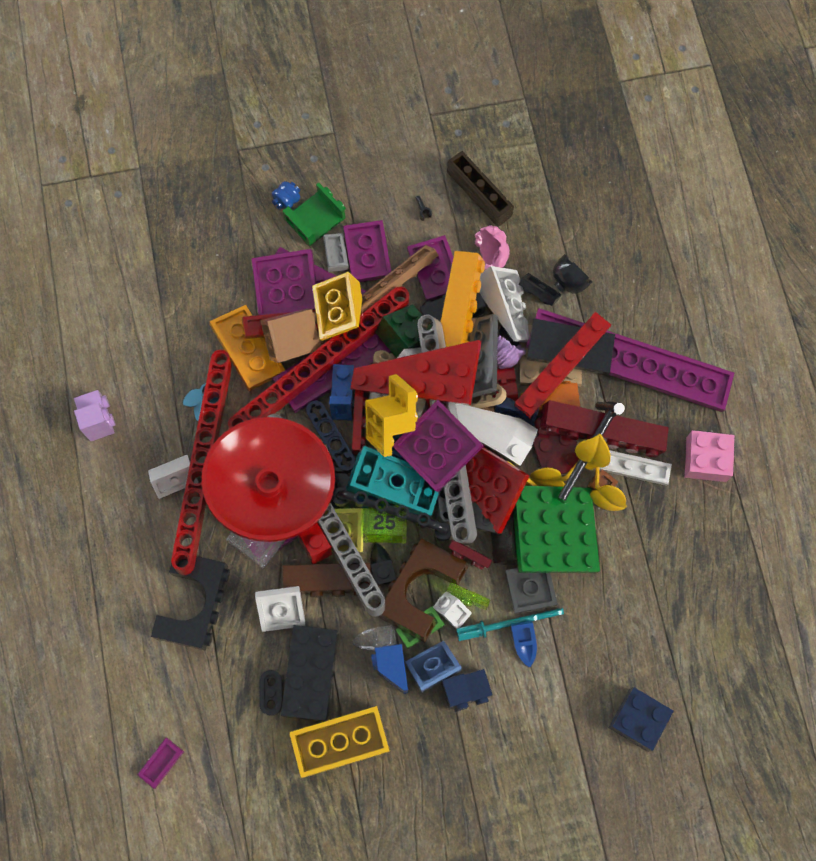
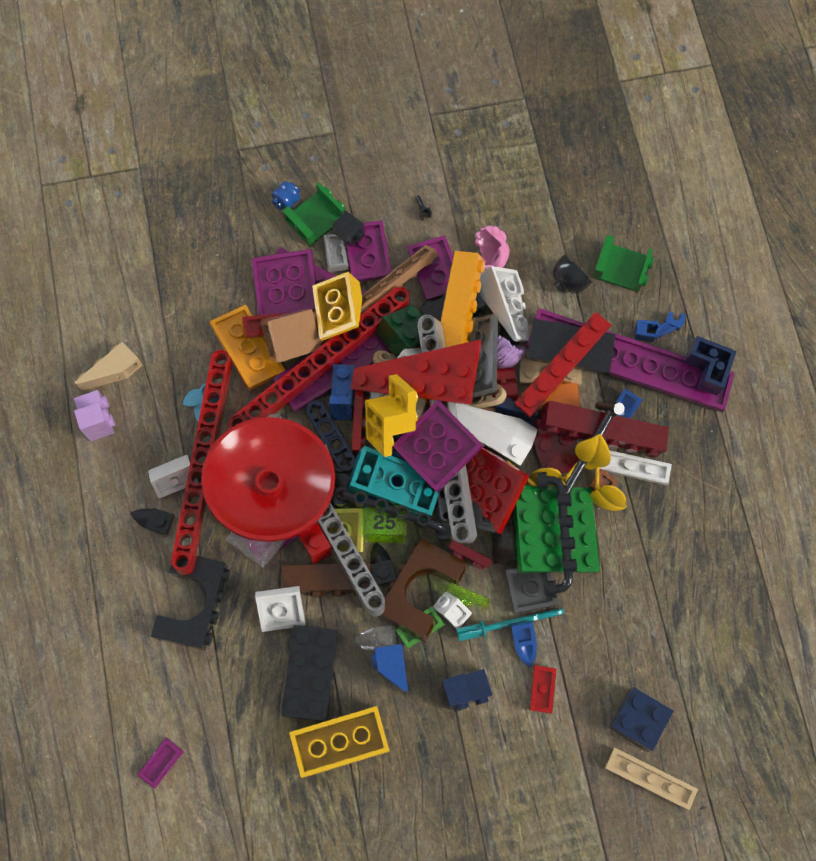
black plate [259,670,283,716] -> none
medium blue slope [405,641,462,693] -> none
dark brown brick [447,151,514,227] -> none
black plate [519,273,562,306] -> none
bright pink brick [684,431,734,482] -> none
none -> tan slope [75,342,142,391]
none -> black plate [131,508,174,535]
none -> black brick [332,210,365,247]
none -> red plate [529,665,557,714]
none -> black bar [538,472,577,599]
none -> green panel [592,235,654,292]
none -> tan plate [604,747,698,811]
none -> blue plate [616,388,643,418]
none -> blue piece [634,312,685,342]
none -> dark blue brick [684,336,737,396]

